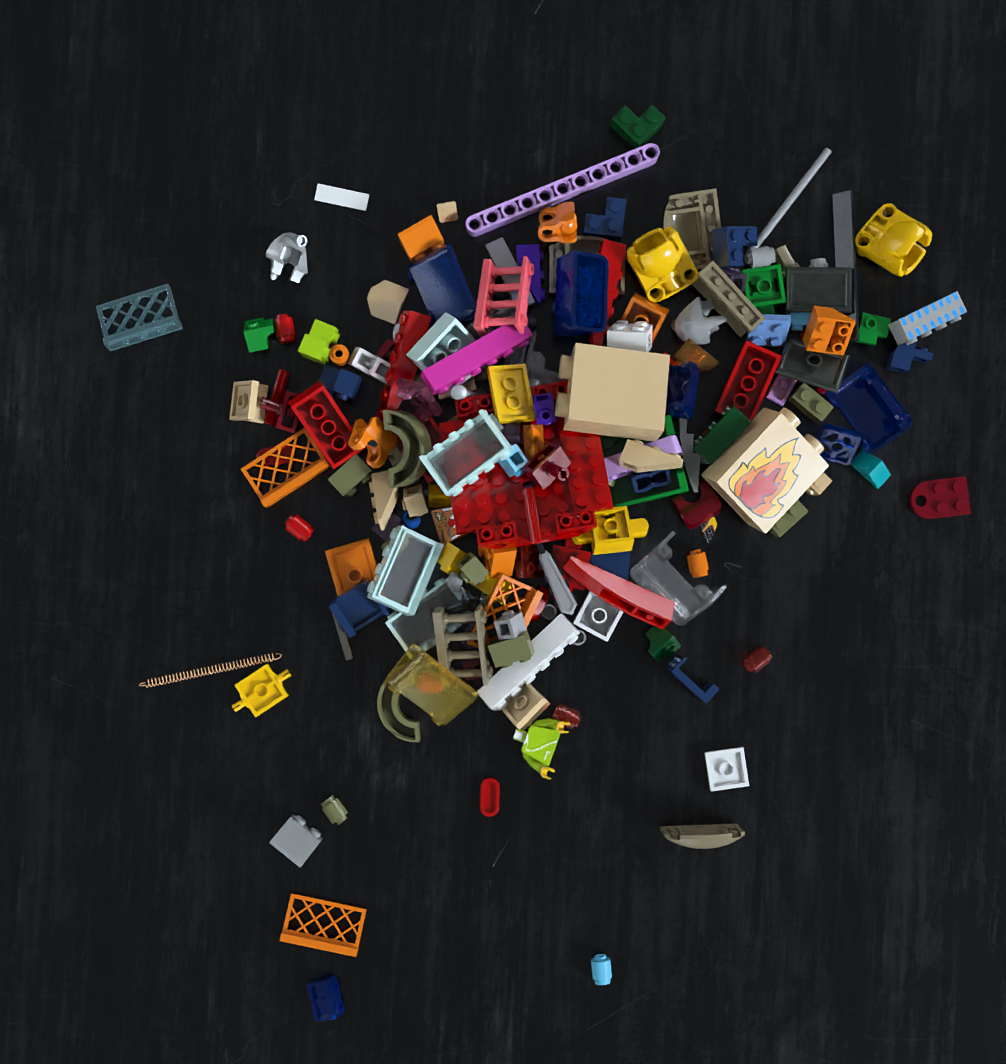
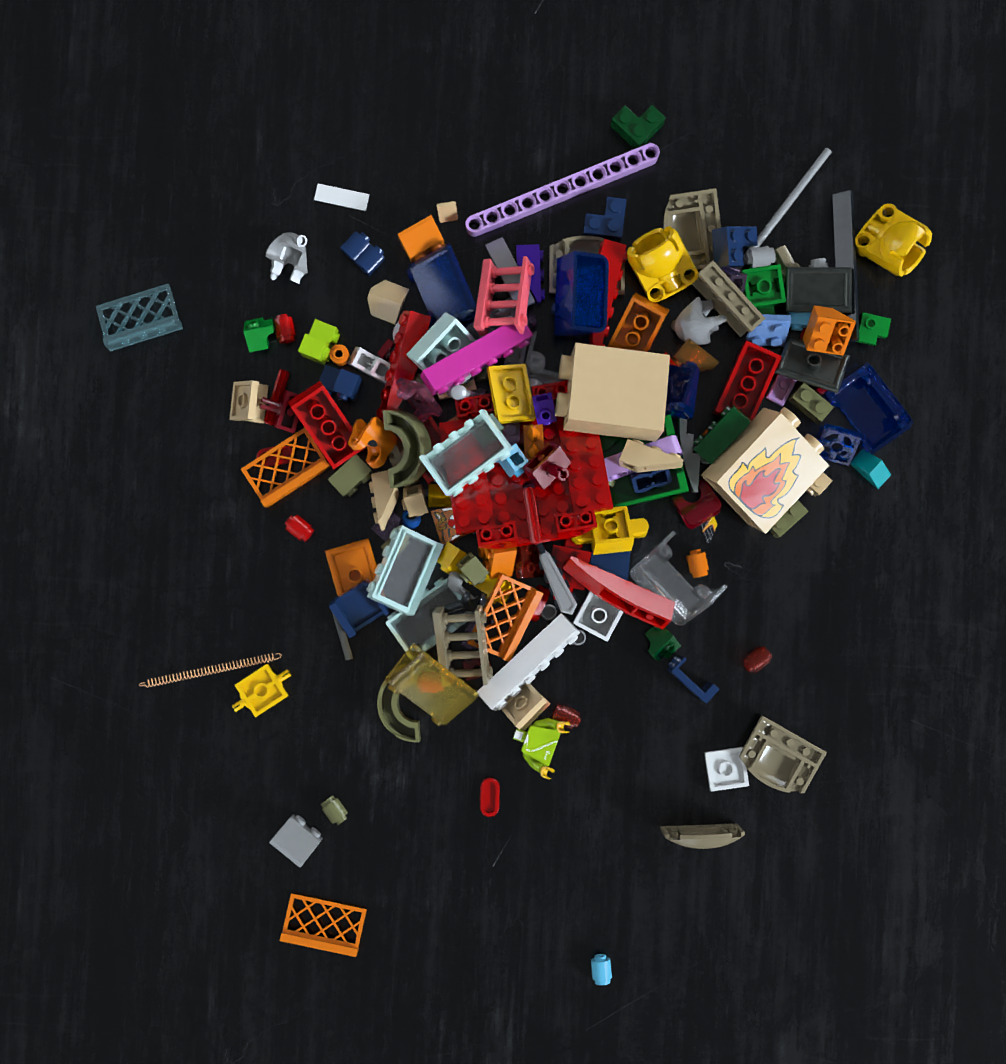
clear blue bracket [306,975,344,1022] -> none
olive brick [488,630,535,668] -> none
light grey brick [494,610,527,640] -> none
orange piece [538,202,577,243] -> none
white brick [607,320,653,352] -> none
dark blue brick [886,341,934,373] -> none
light grey brick [888,291,967,345] -> none
dark red plate [909,476,971,519] -> none
none -> dark blue brick [340,231,385,276]
none -> dark tan slope [739,715,827,793]

